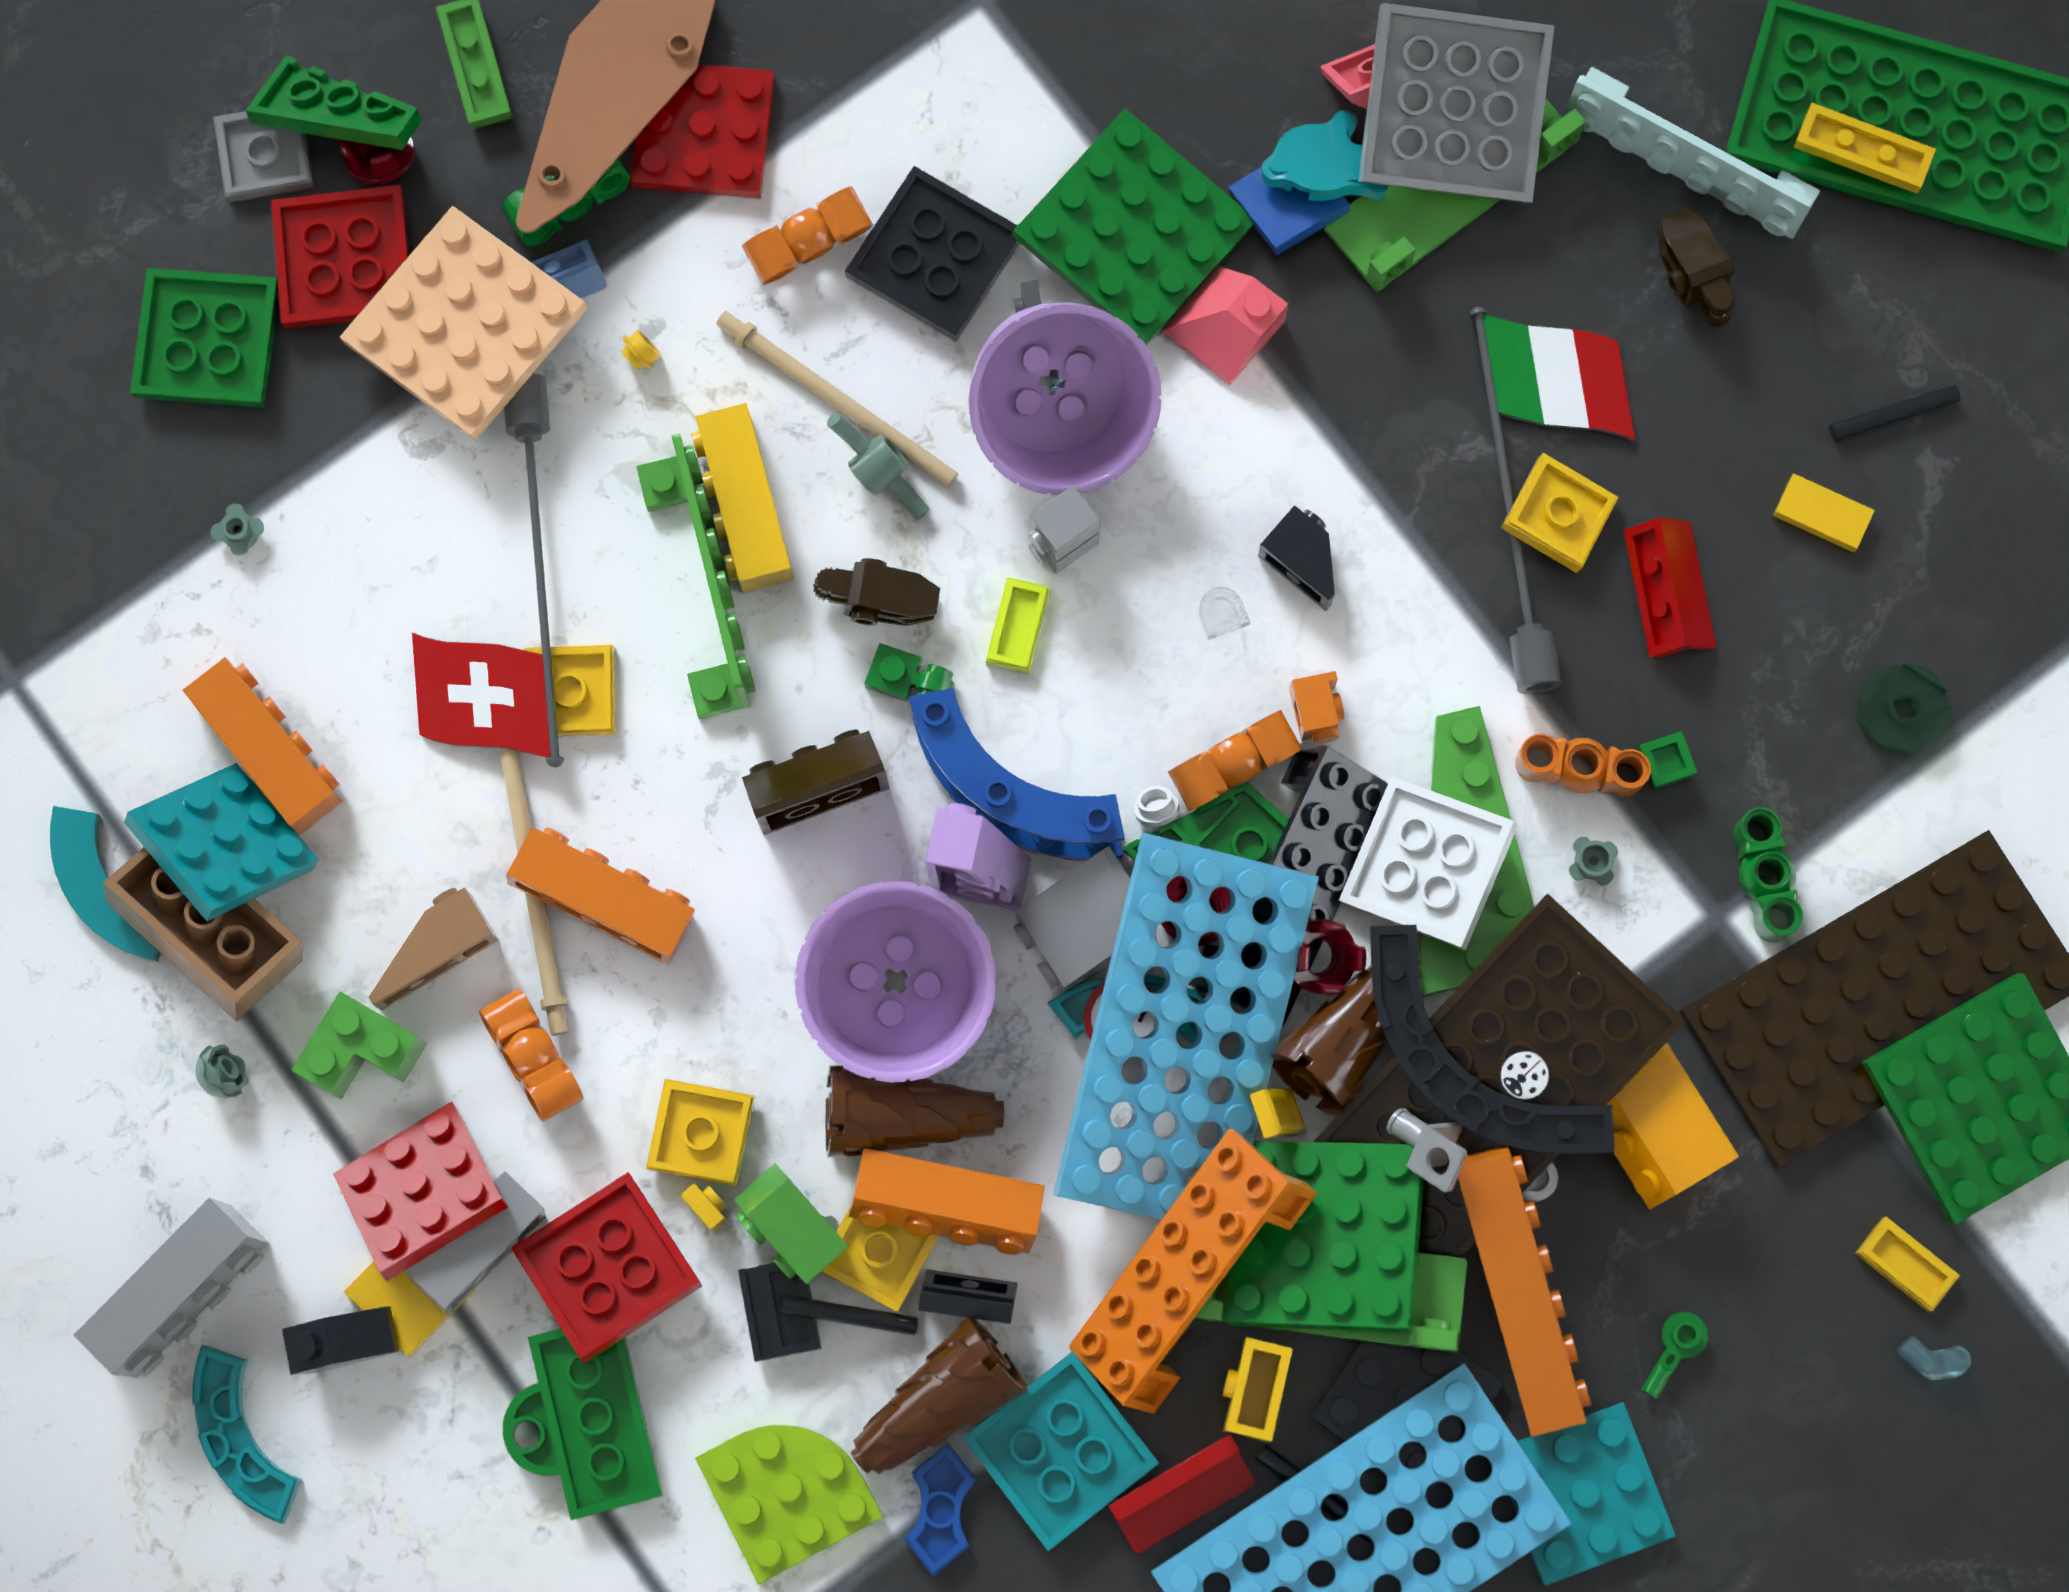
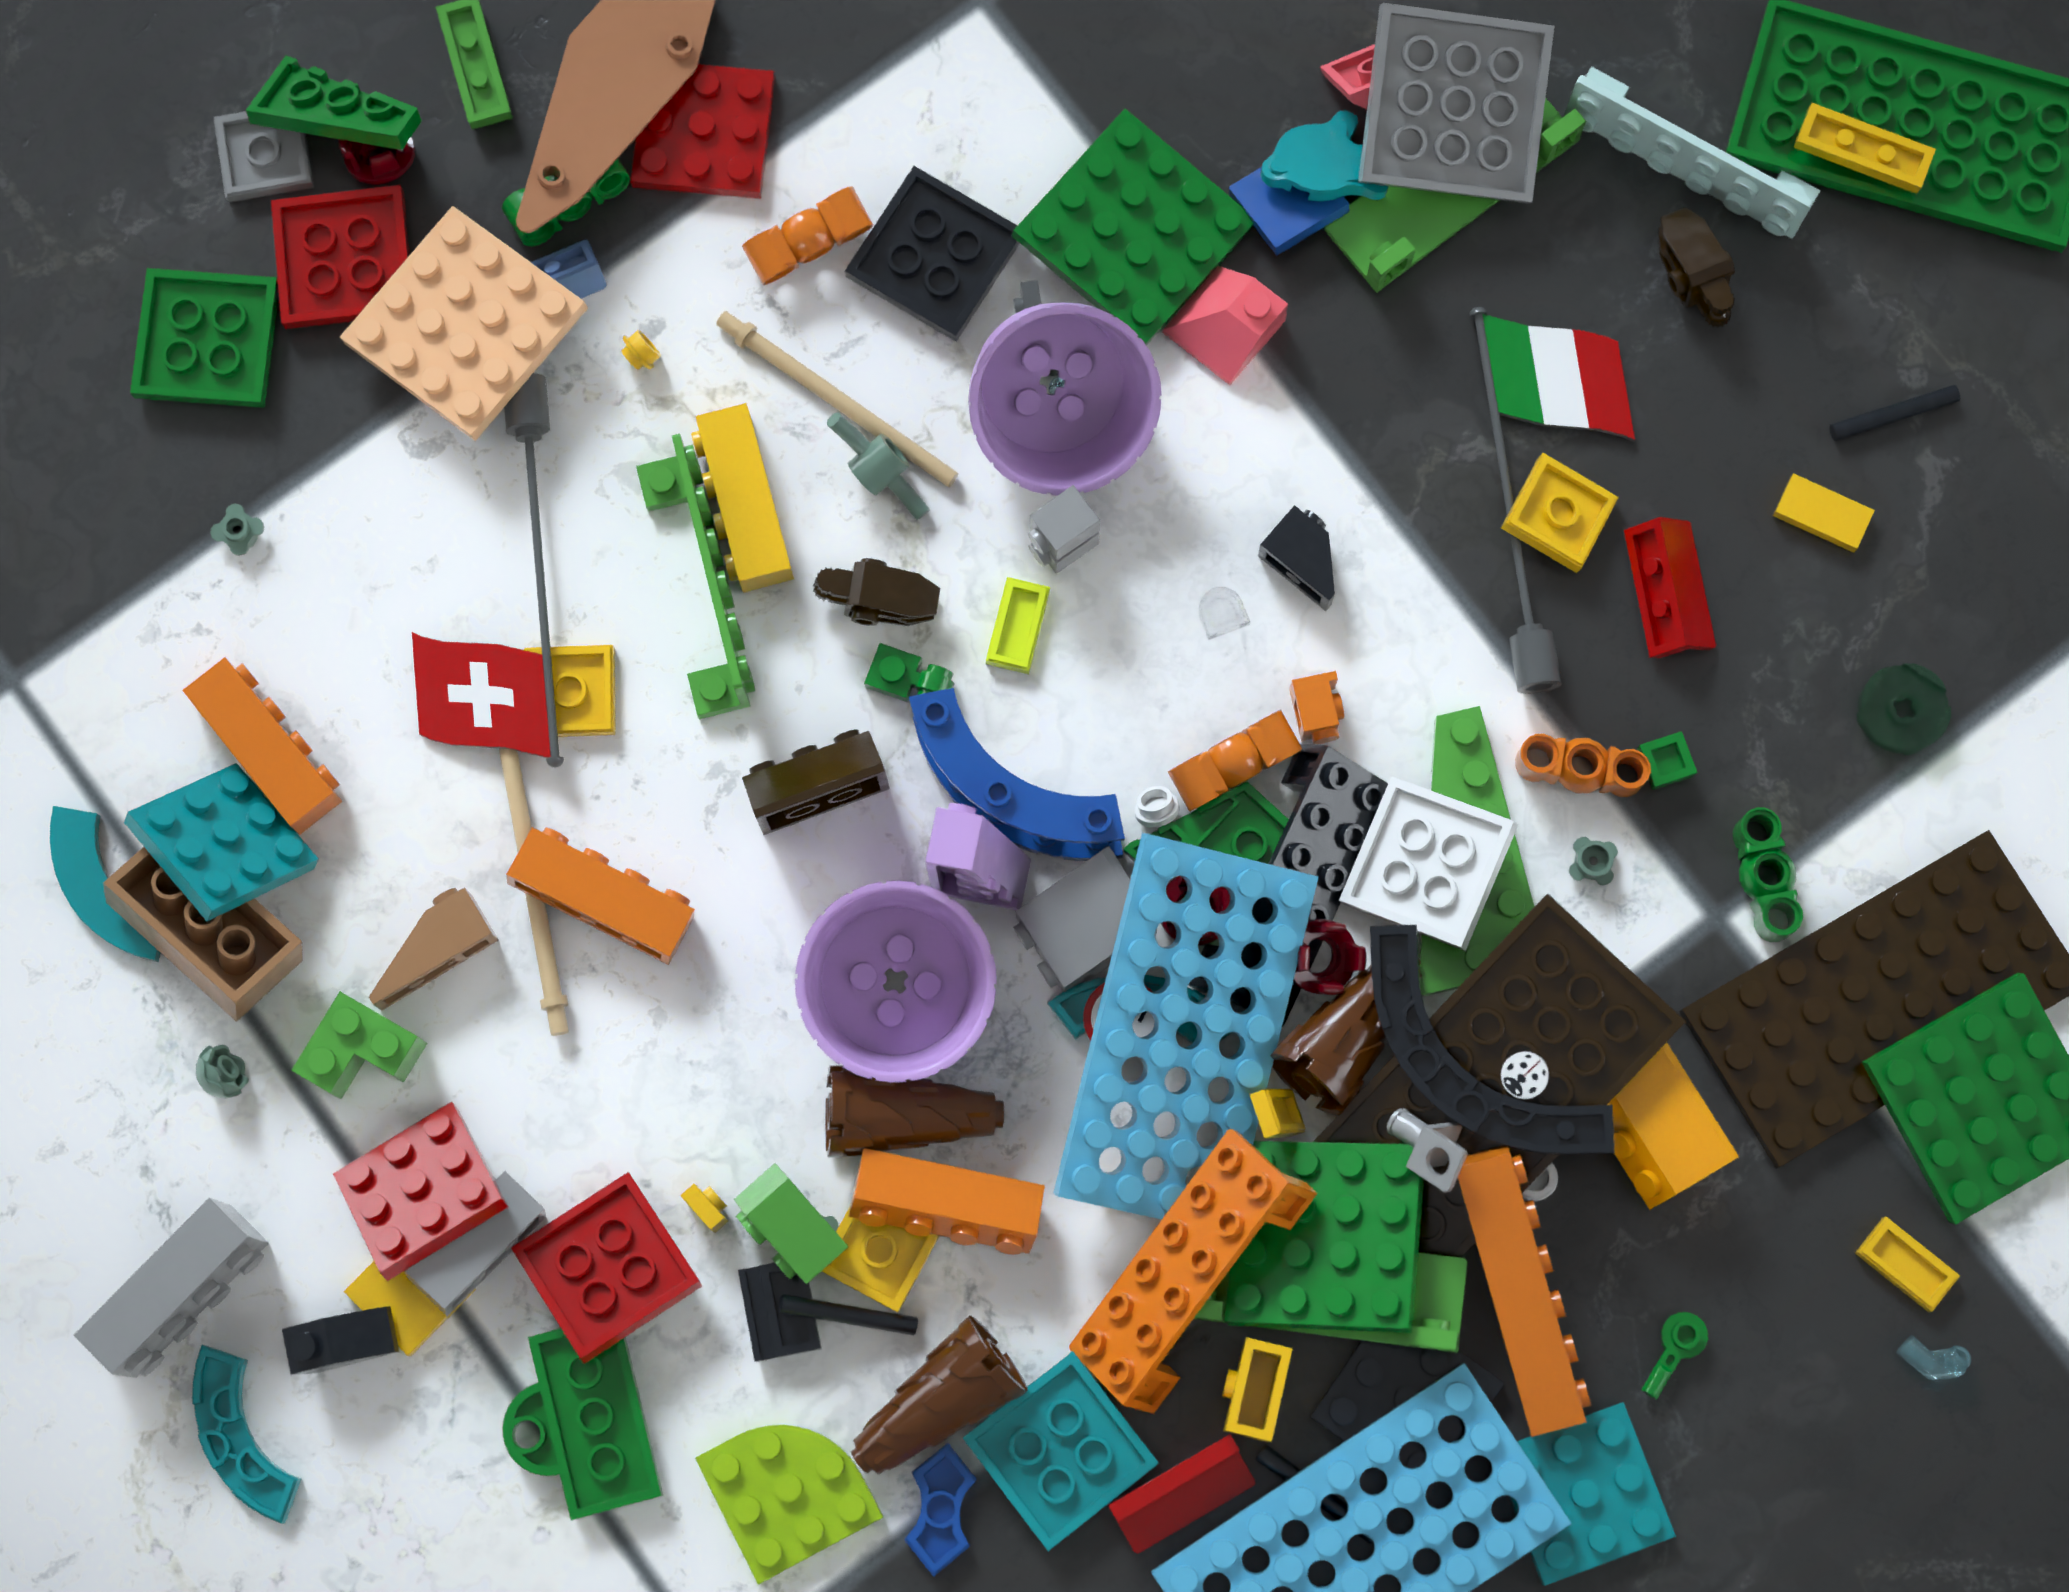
orange piece [479,988,584,1122] -> none
yellow plate [646,1079,756,1187] -> none
black plate [918,1269,1018,1324] -> none

